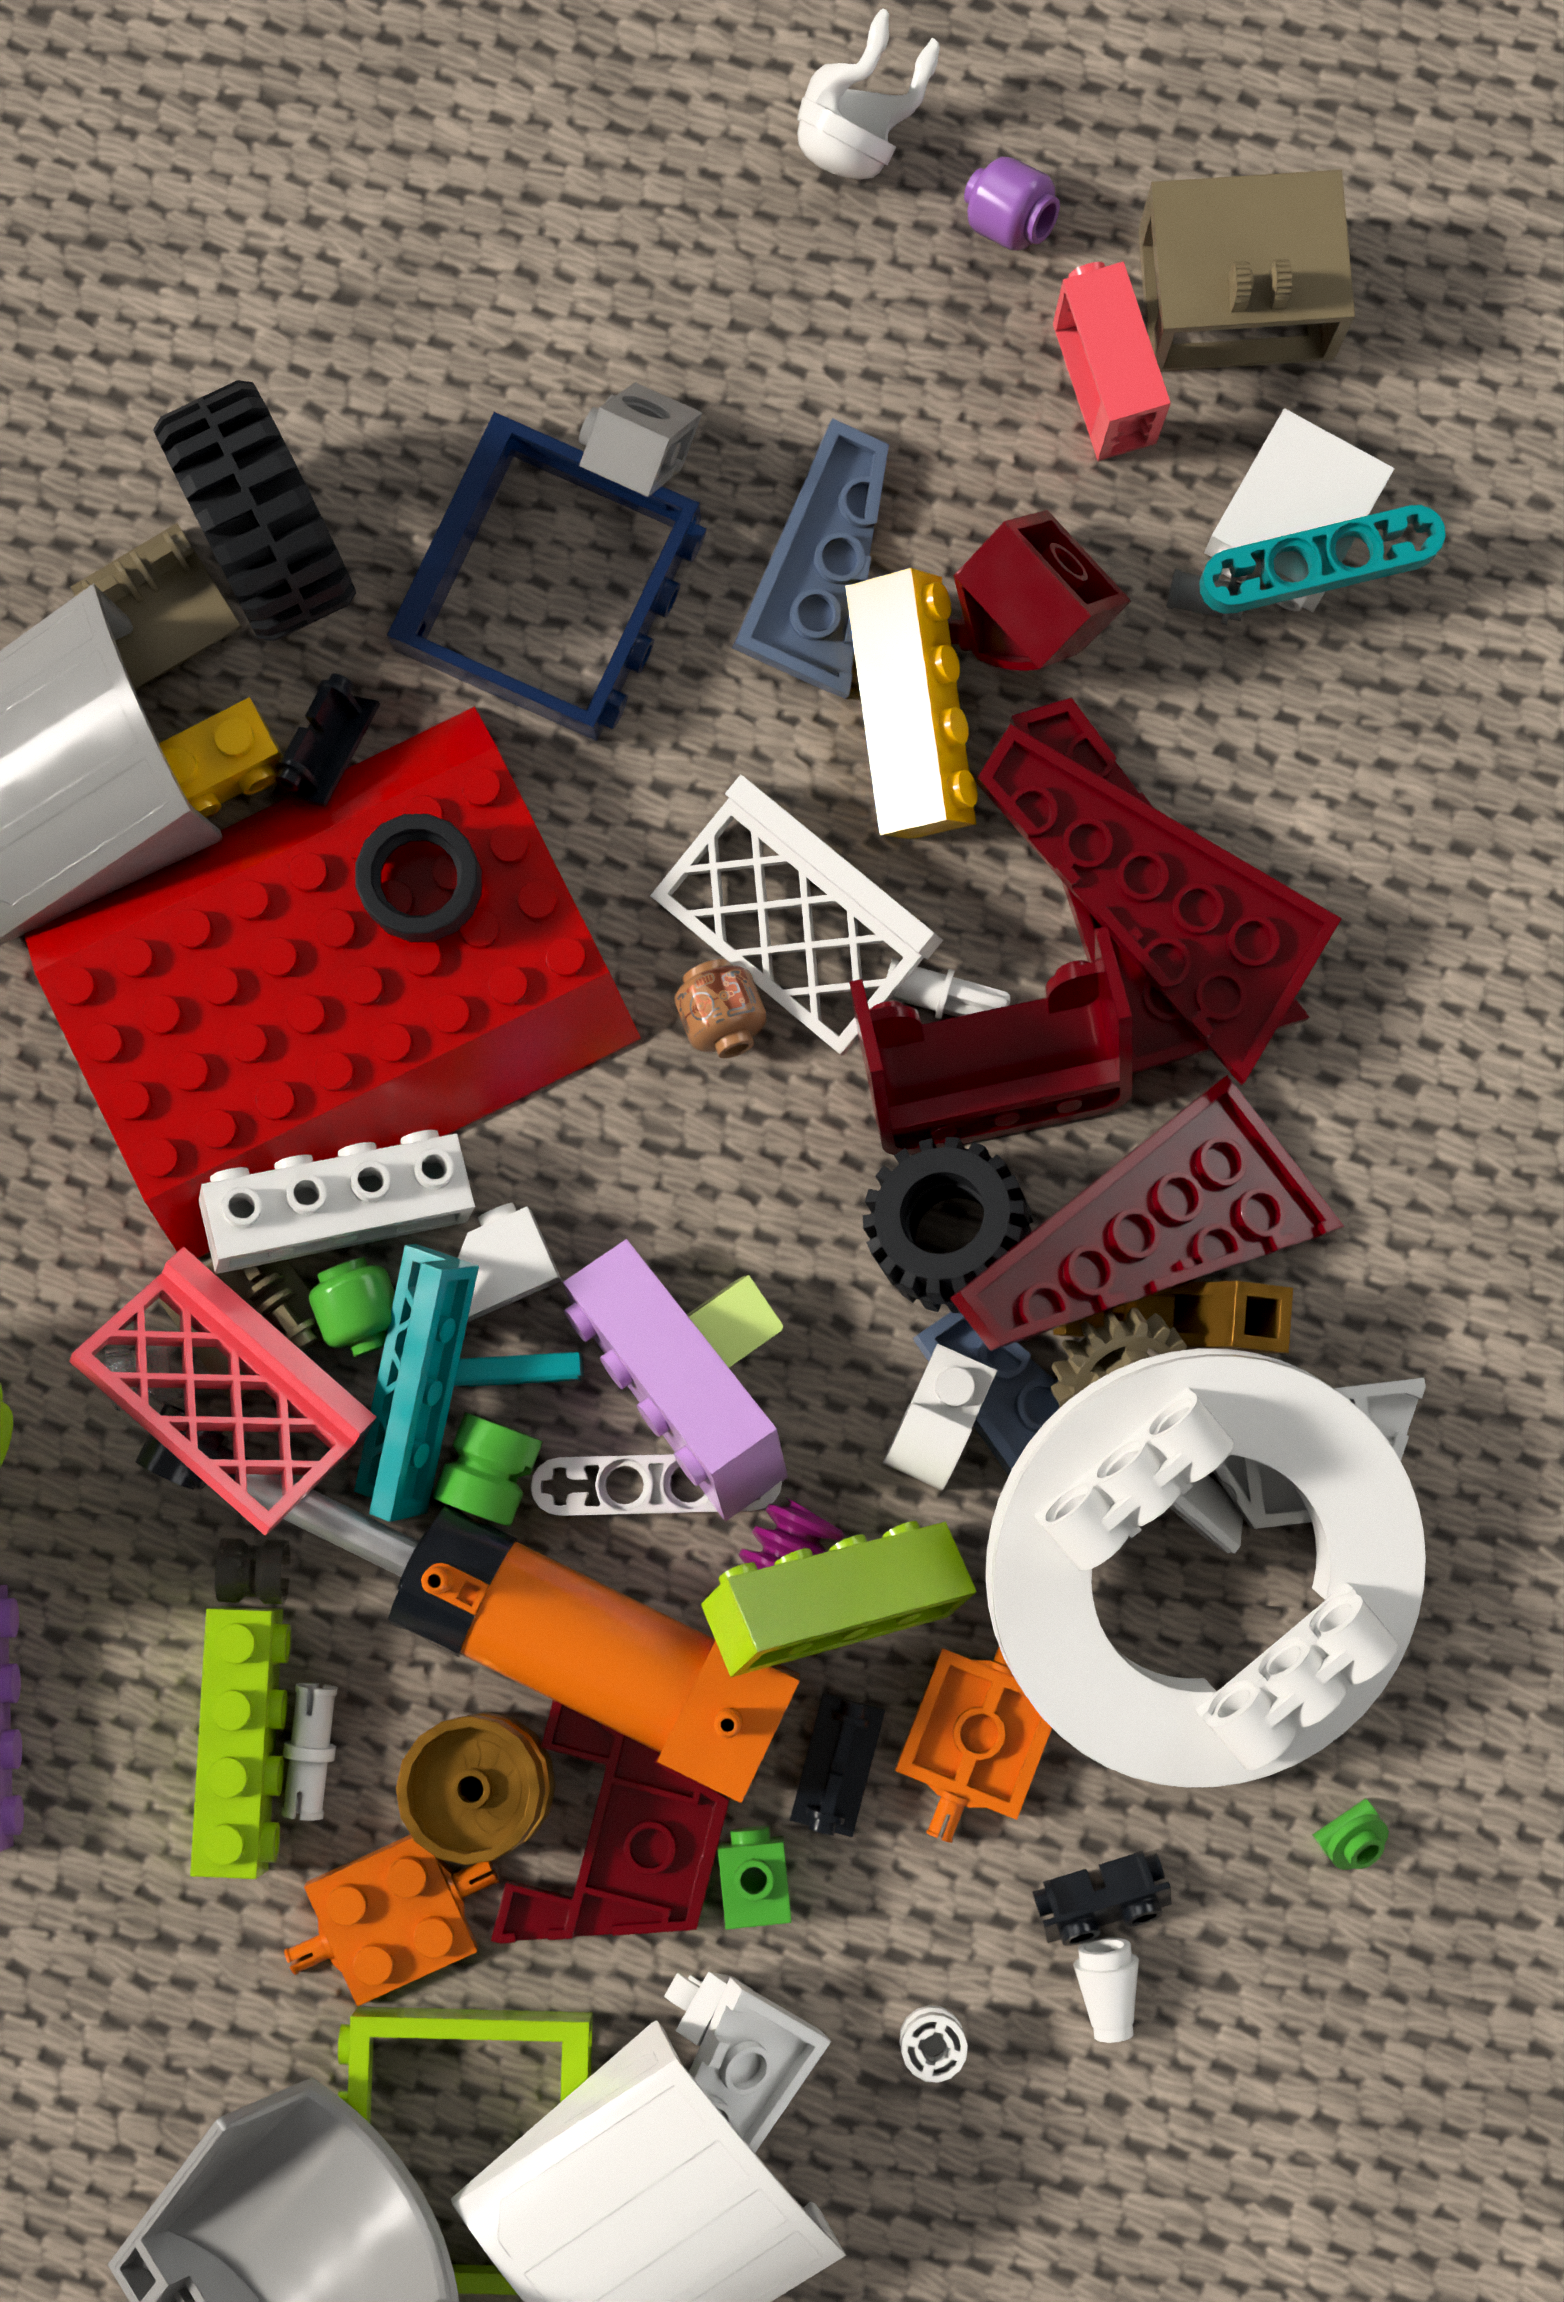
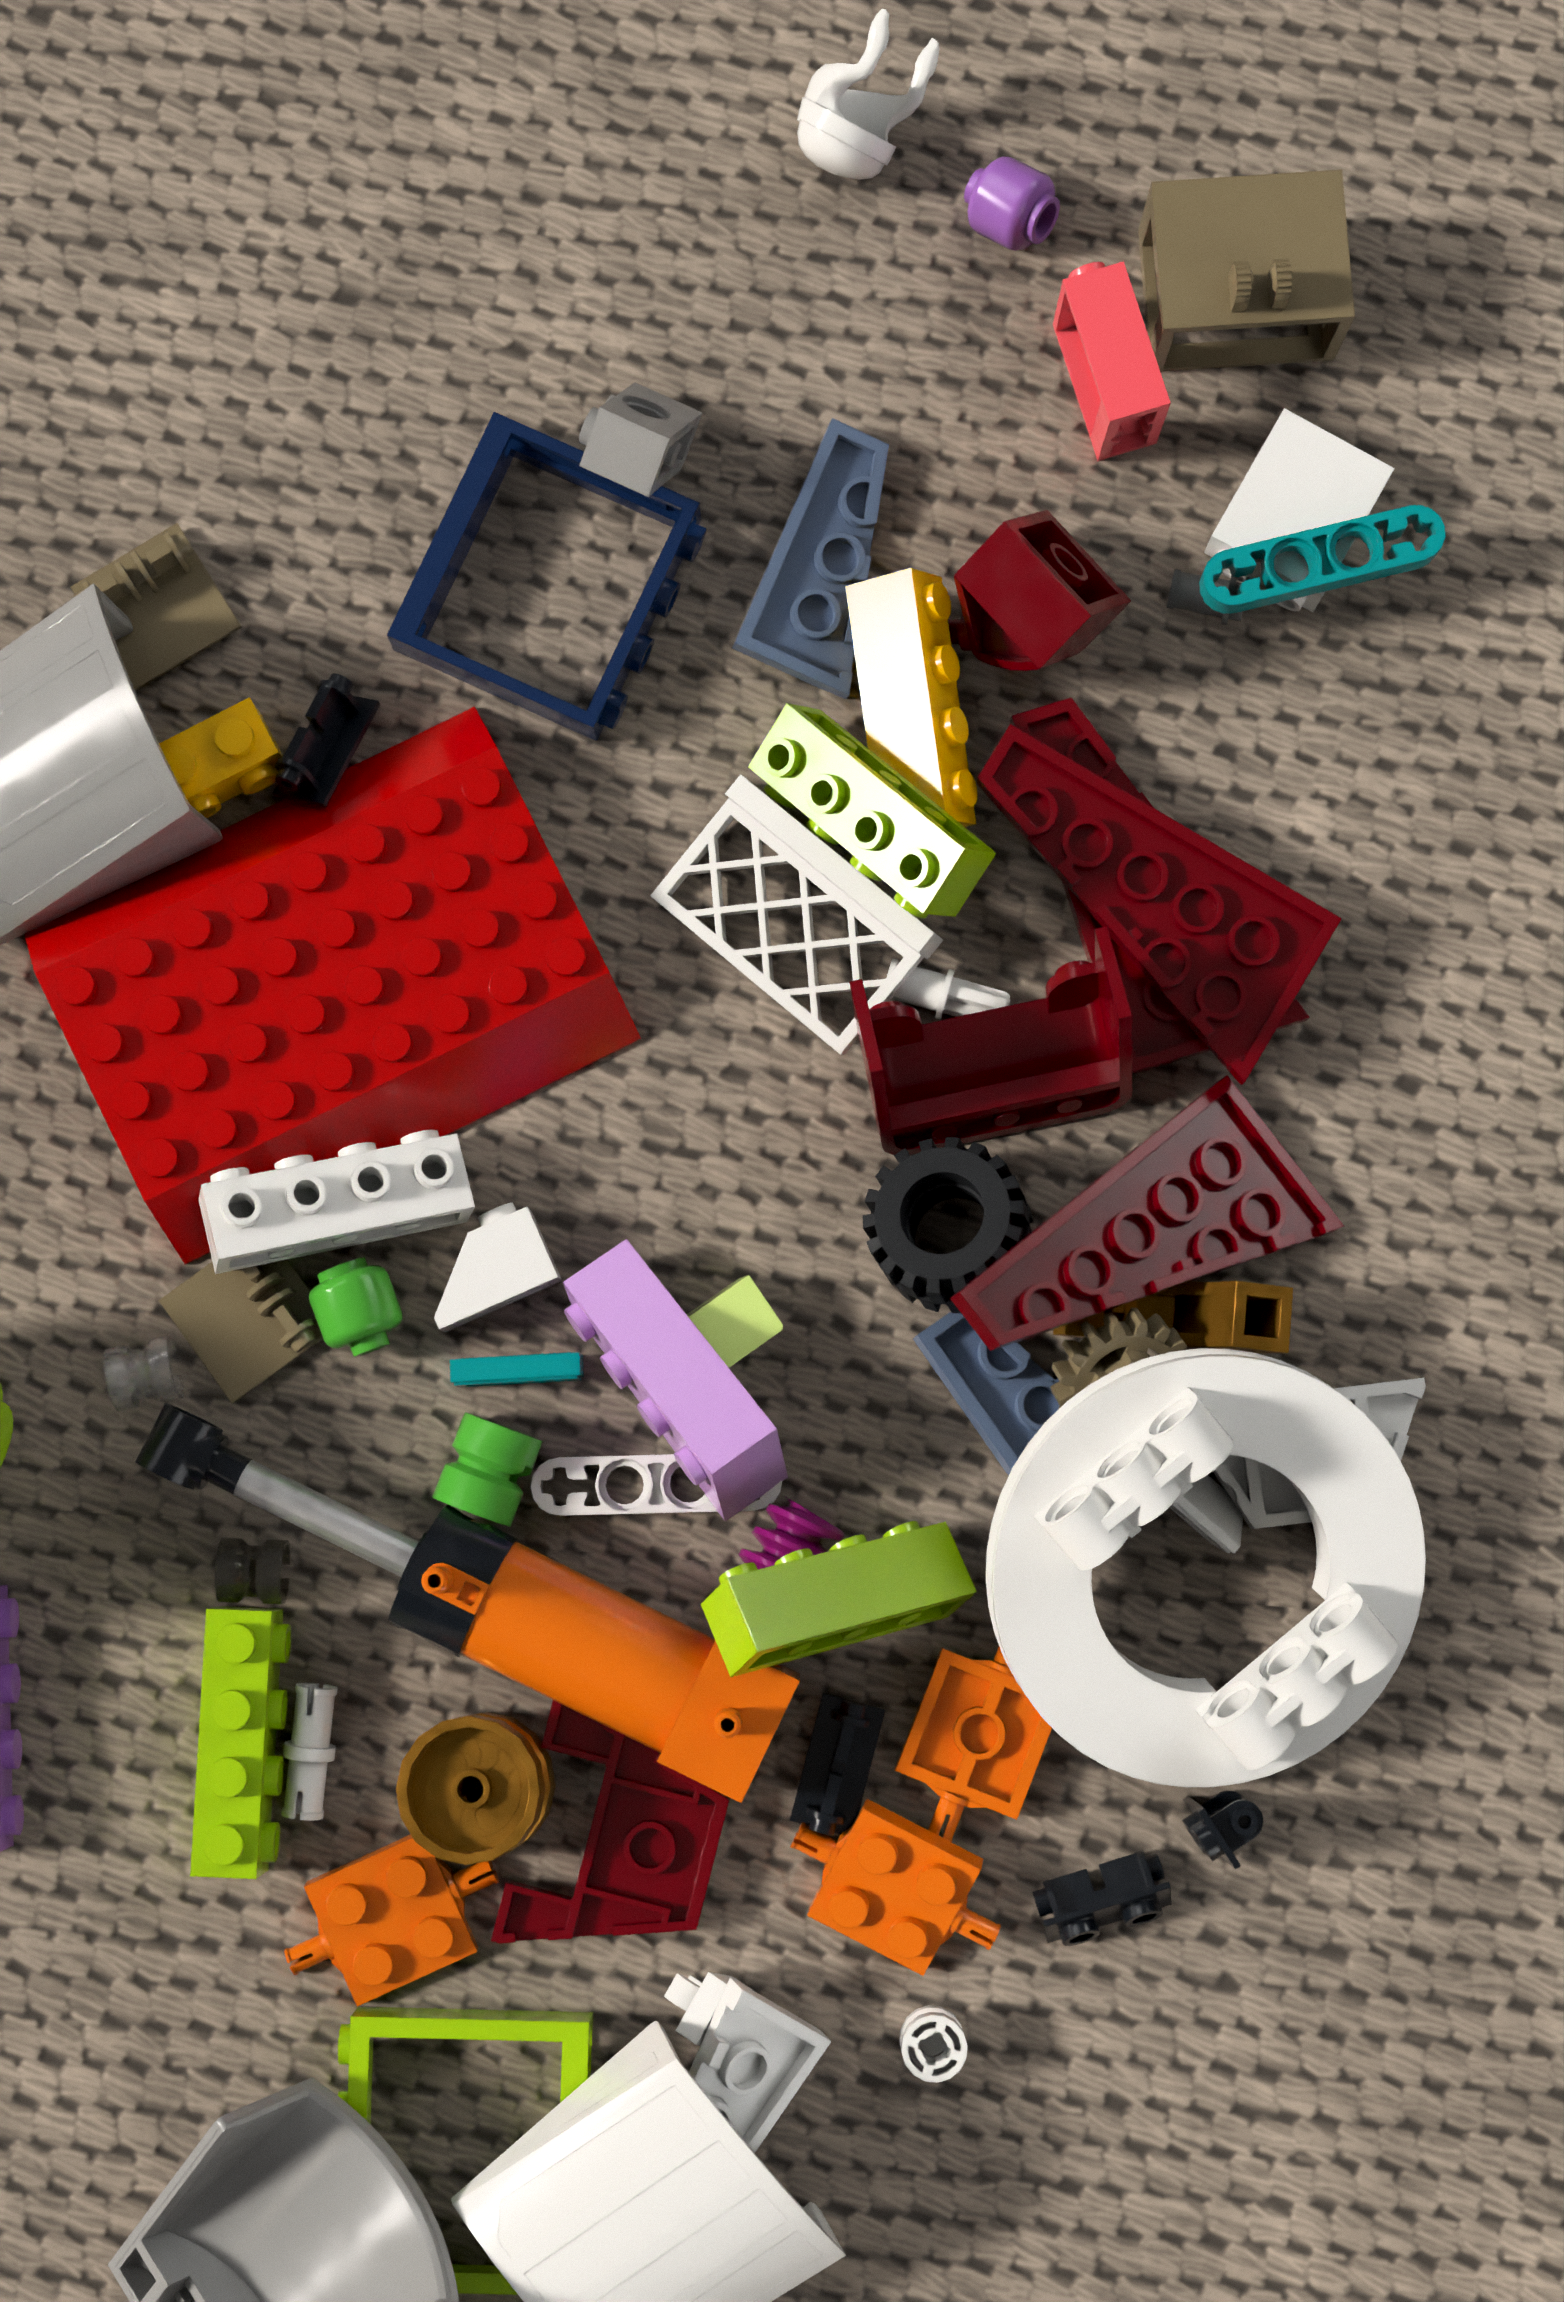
coral fence [69,1247,377,1536] -> none
black tyre [153,380,356,642] -> none
teal fence [354,1244,479,1522] -> none
black tyre [355,814,482,942] -> none
medium nougat head [674,959,767,1058] -> none
bright green brick [718,1826,791,1929] -> none
white brick [882,1344,997,1490] -> none
white cone [1073,1937,1139,2043] -> none
bright green plate [1312,1798,1389,1870] -> none
none -> brick [748,703,996,919]
none -> orange plate [790,1799,1001,1976]
none -> black hinge [1182,1790,1263,1869]

